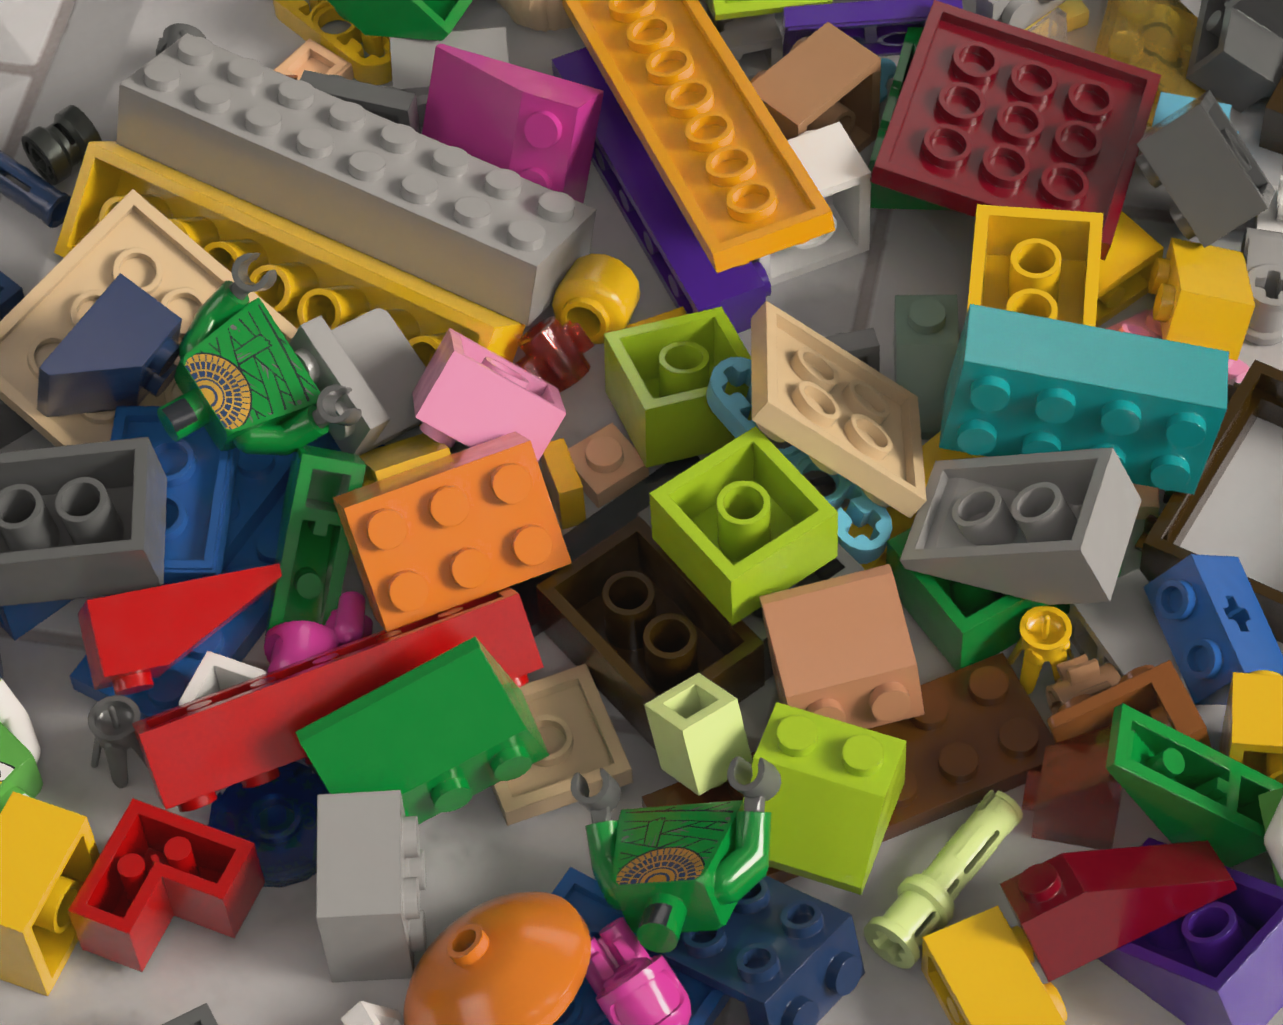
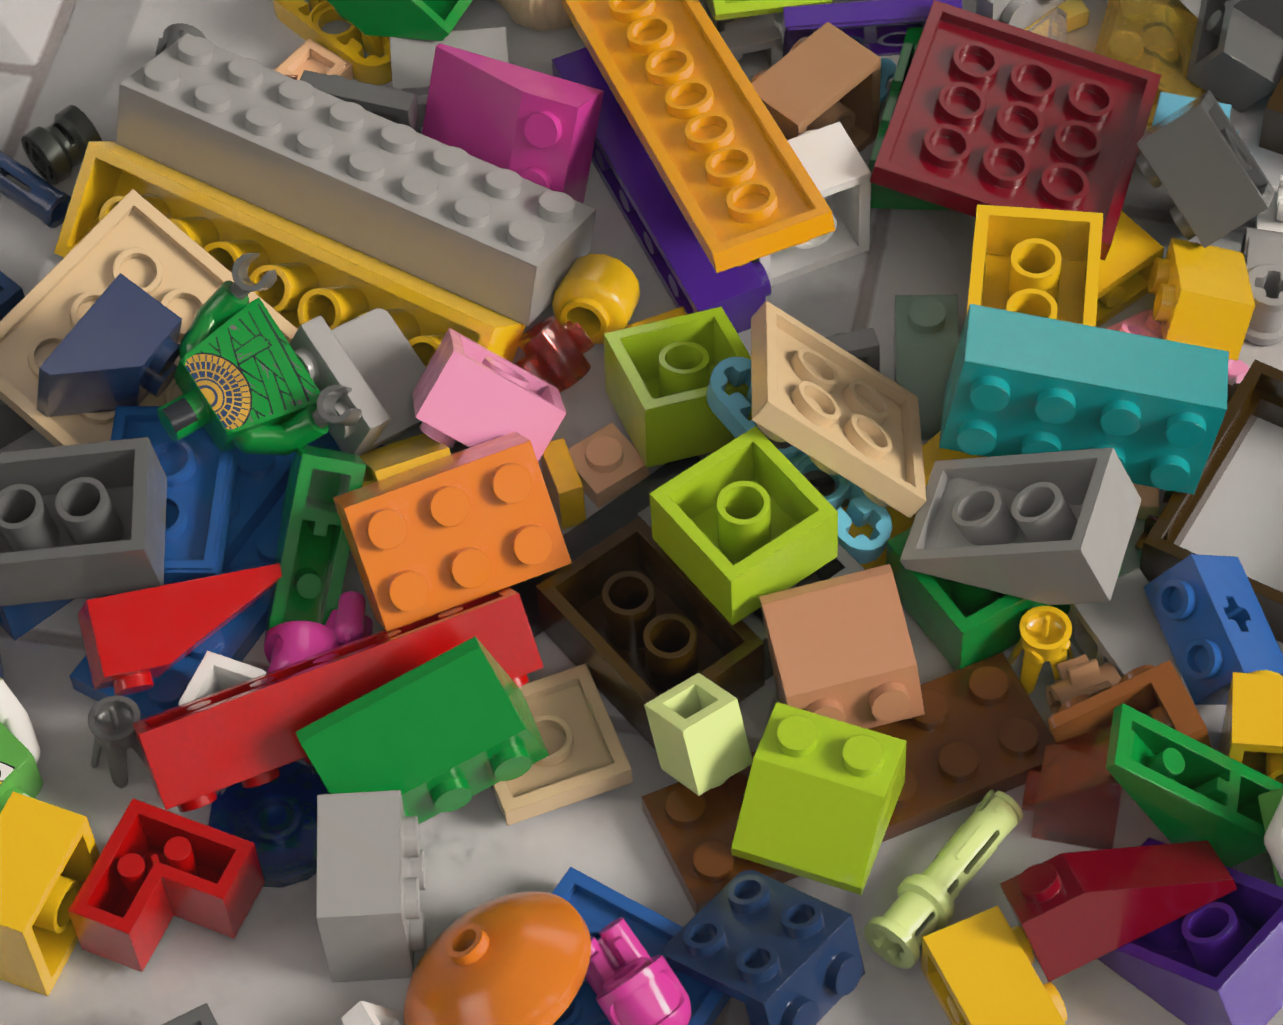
green torso [570,756,781,953] -> none

